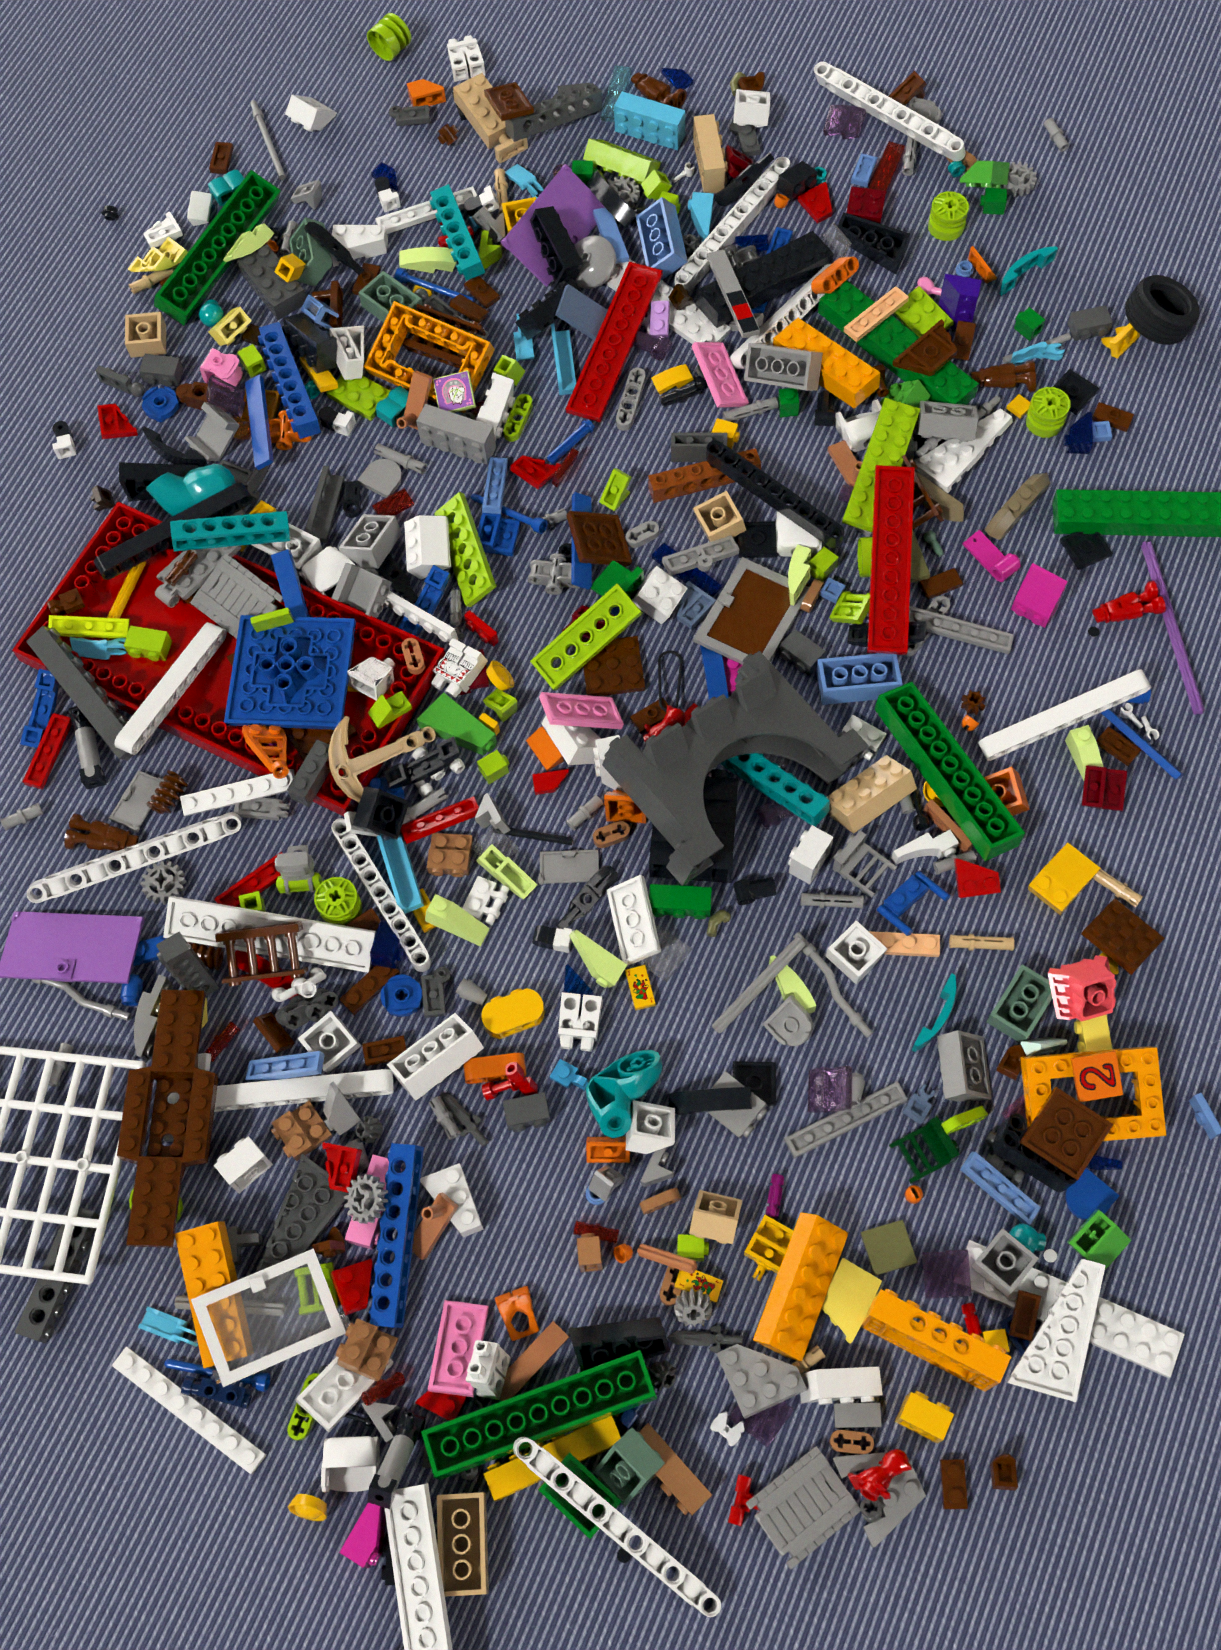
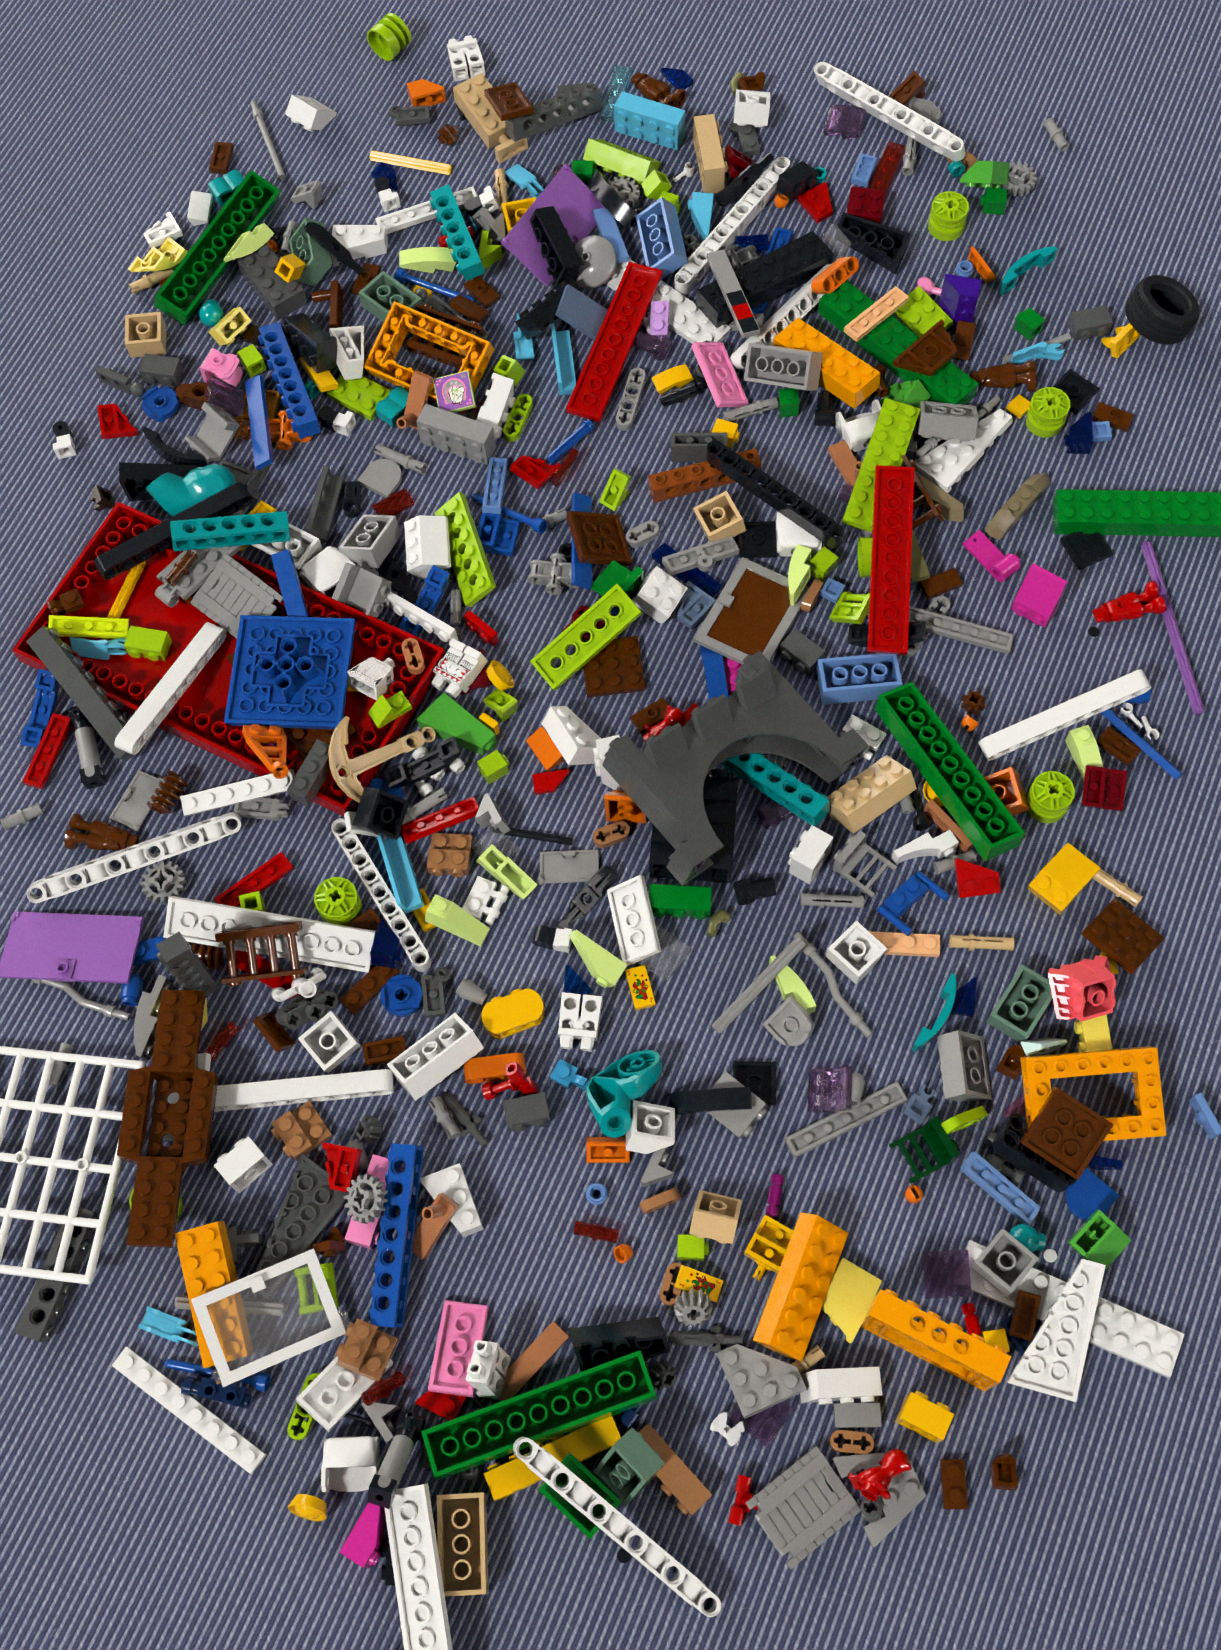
black plate [101,205,119,221] -> none
medium blue plate [245,1051,325,1083] -> none
lime tile [250,608,294,632] -> none
light grey piece [275,845,323,895] -> none
medium blue window [300,294,339,330] -> none
light grey slope [323,1081,361,1136] -> none
red wing [330,1259,373,1315] -> none
orange piece [495,1286,539,1341] -> none
bright pink tile [539,692,624,729] -> none
light grey pin [566,795,604,831] -> none
medium nougat brick [577,1233,603,1273] -> none
light grey slope [589,1165,625,1201] -> none
nougat axle [637,1244,697,1274] -> none
black piece [658,651,683,711] -> none
dark brown tile [668,284,693,310] -> none
olive tile [860,1220,918,1276] -> none
sand green piece [923,530,944,557] -> none
orange tile [1070,1051,1123,1102] -> none
none -> yellow axle [369,150,452,175]
none -> clear blue tile [952,978,977,1017]
none -> lime wheel [1026,771,1075,824]

